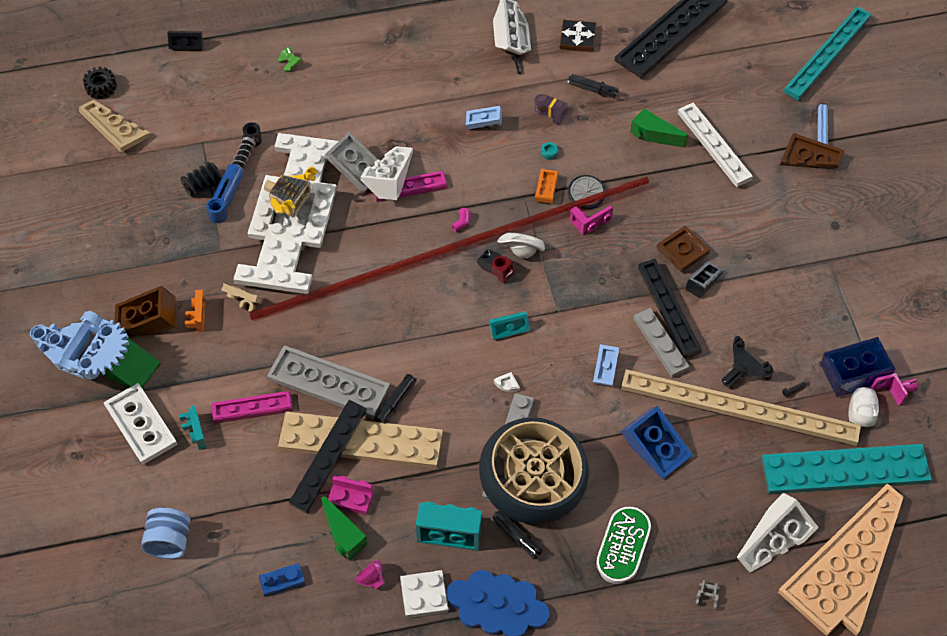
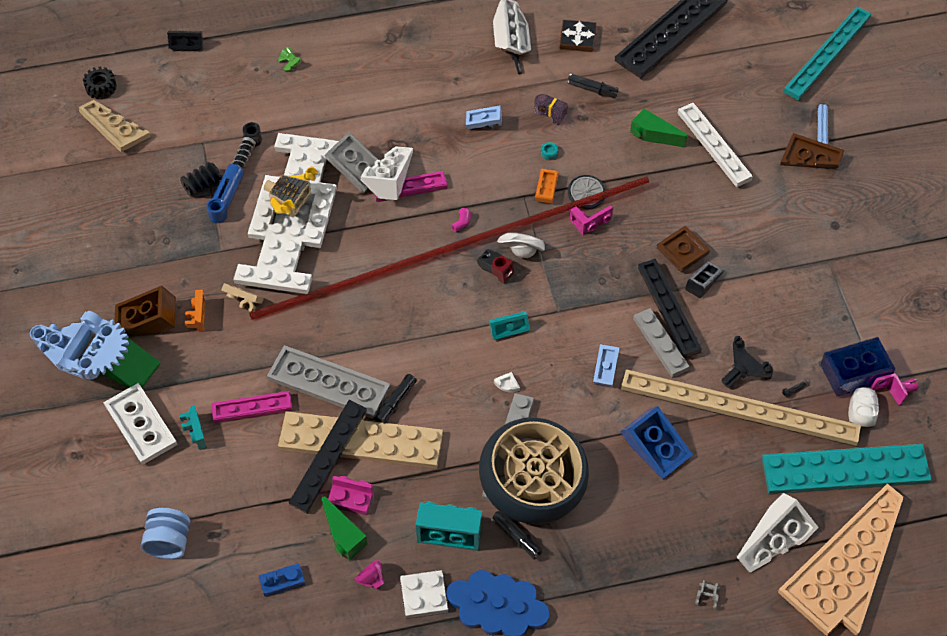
tile [596,507,651,584] -> none

